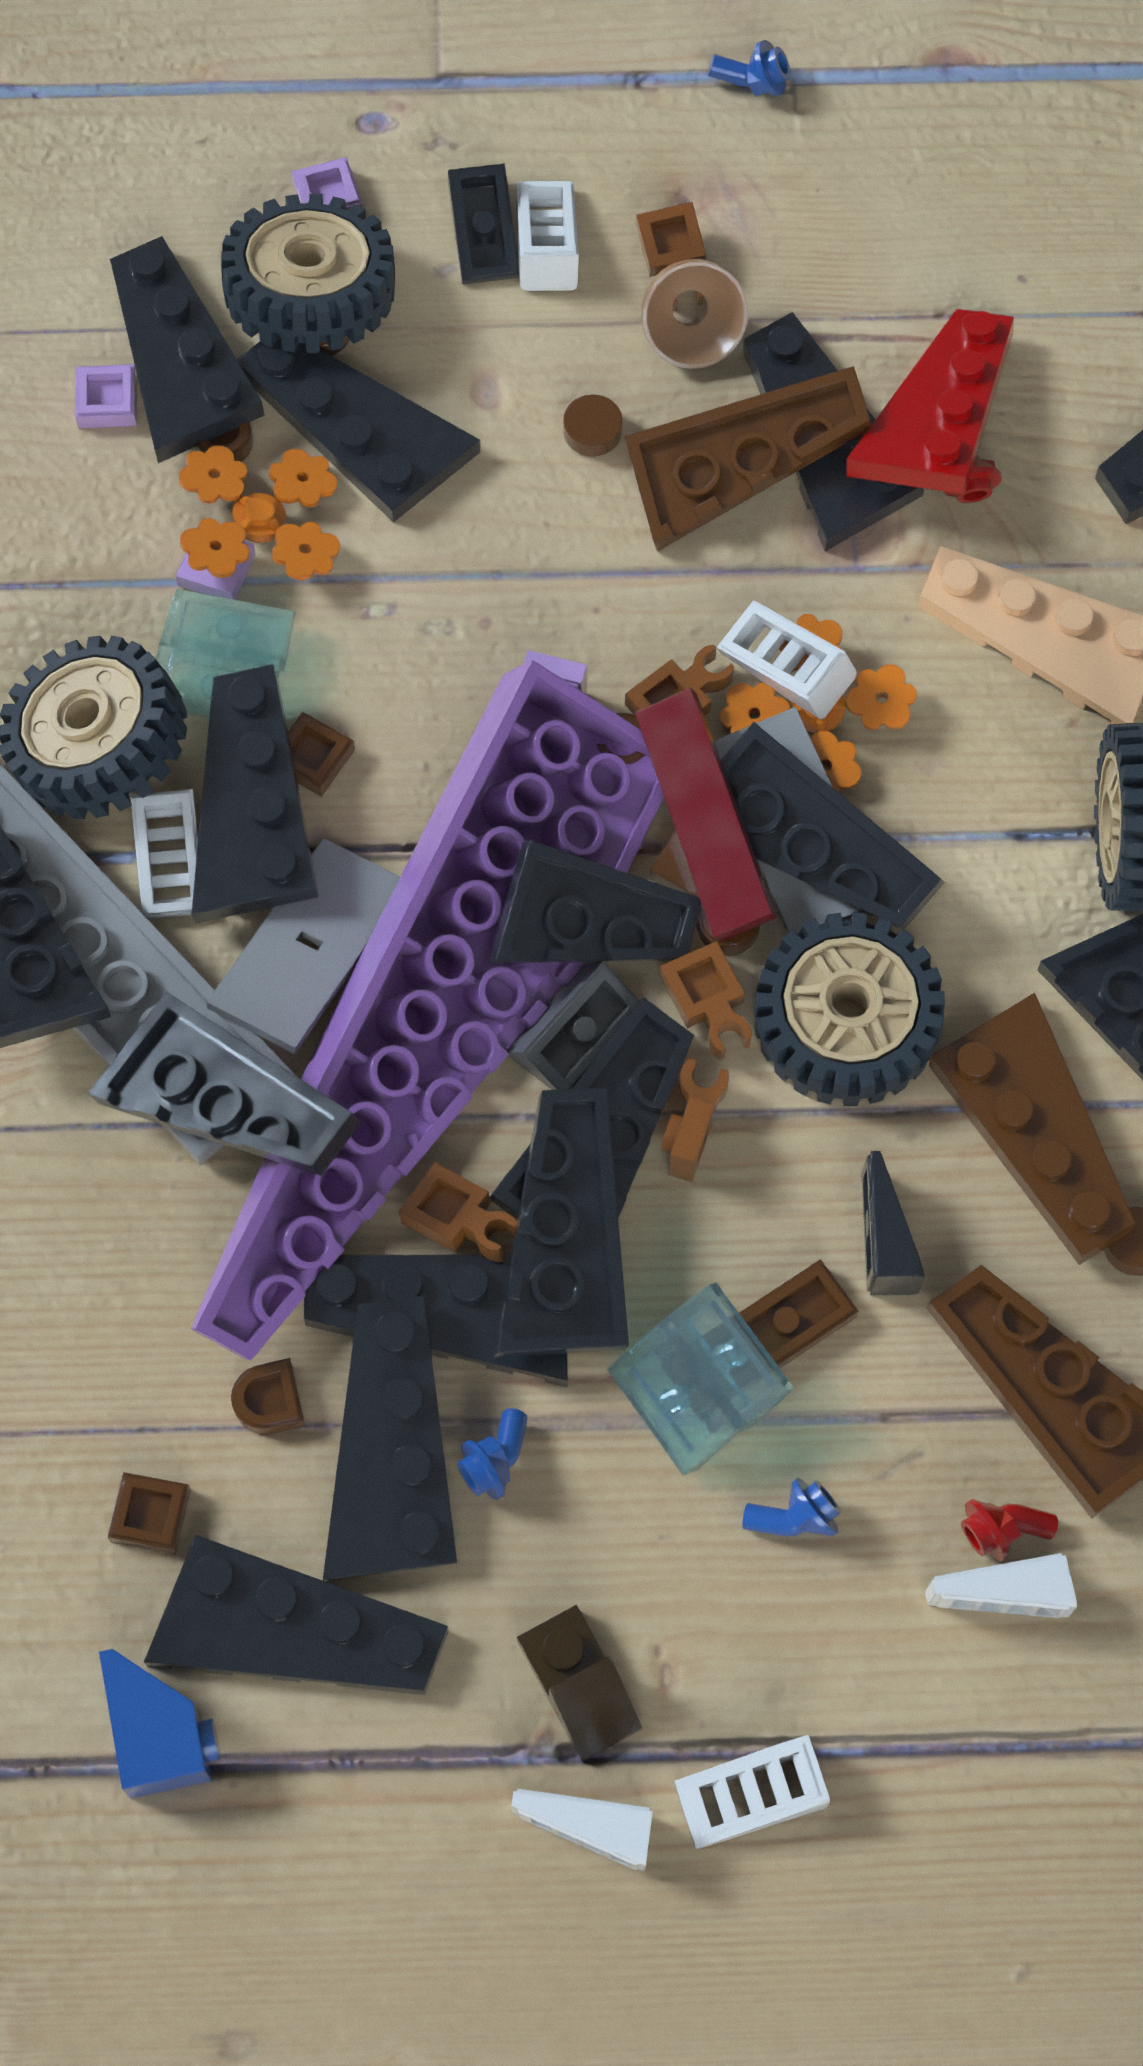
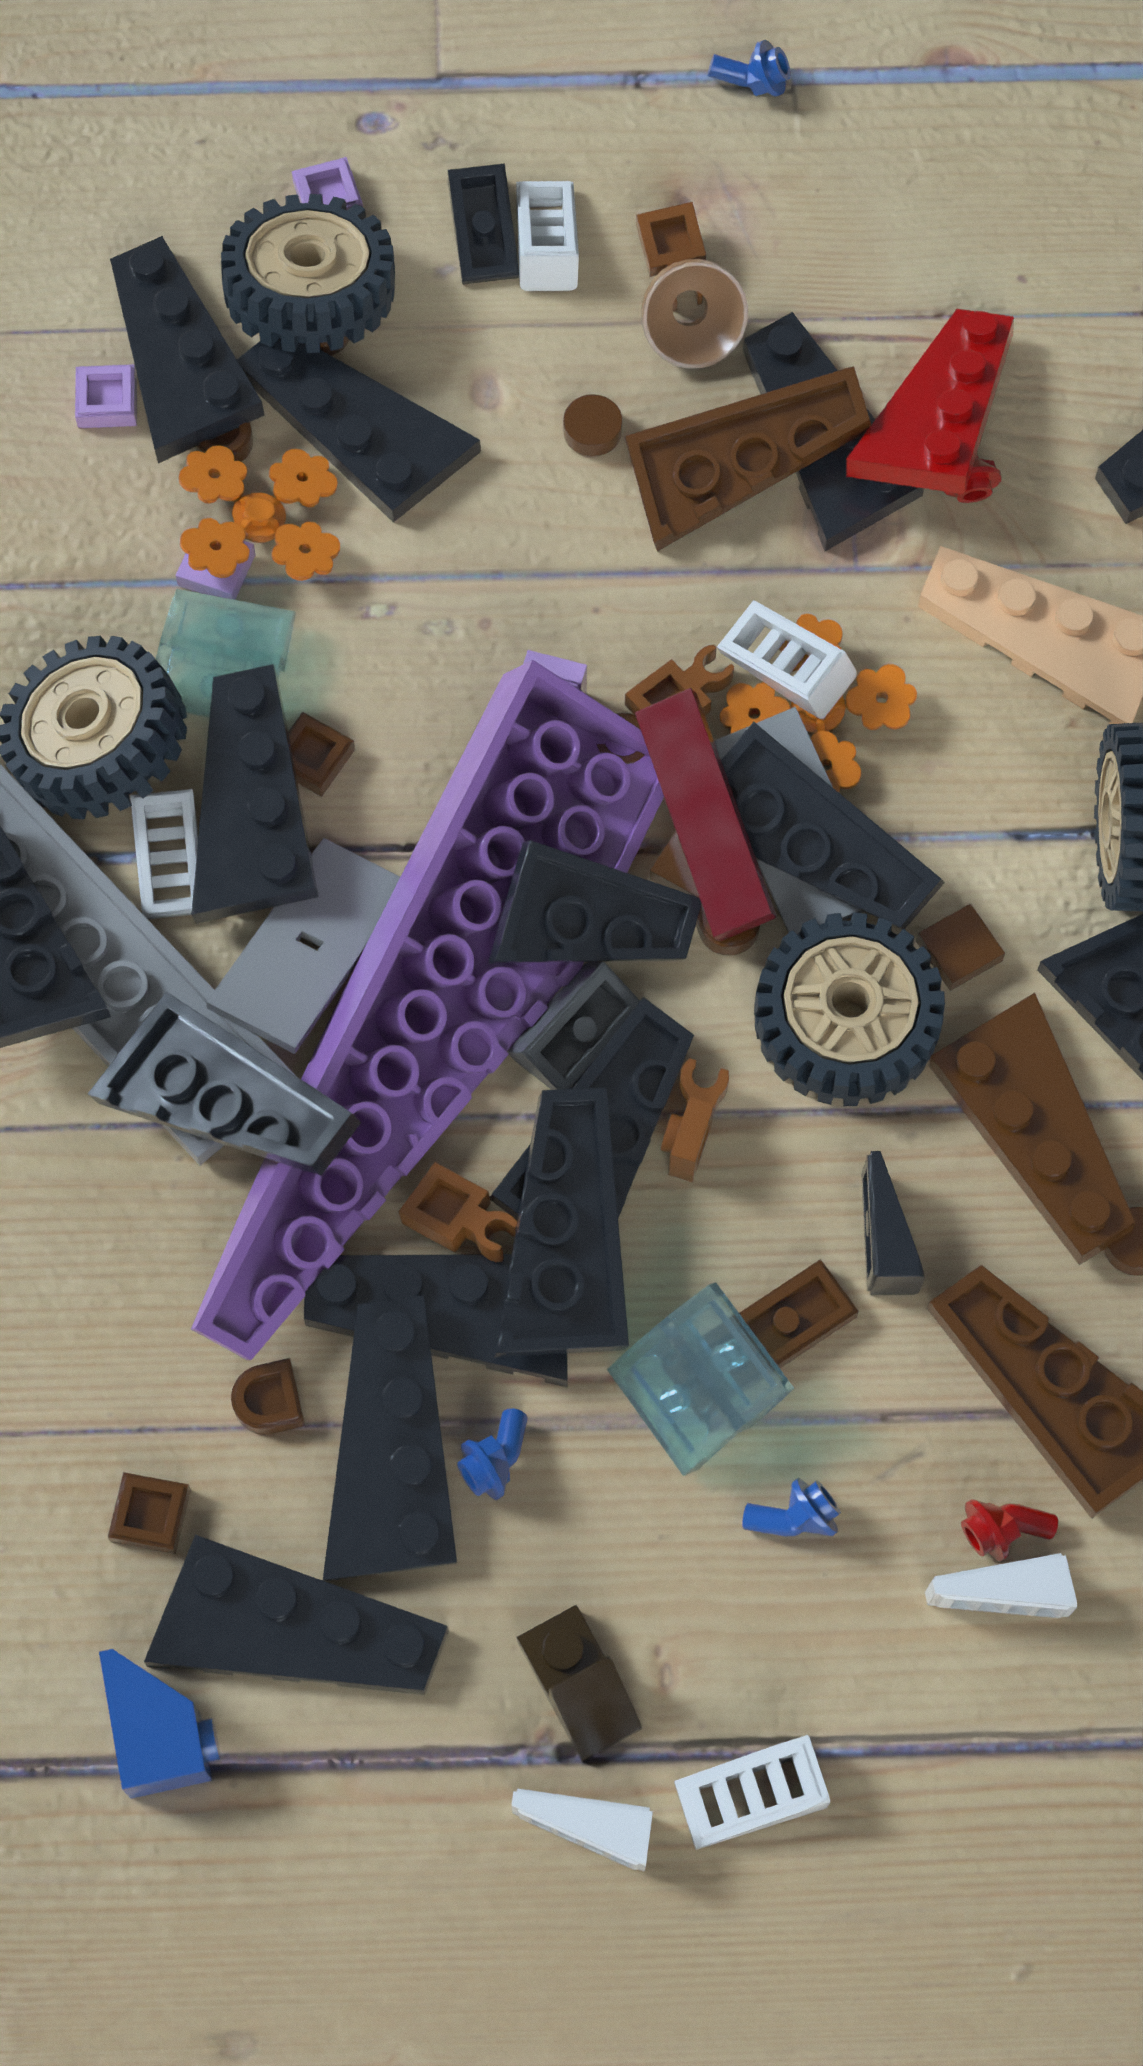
dark orange plate [659,941,752,1060] -> none
none -> reddish brown tile [916,903,1005,991]

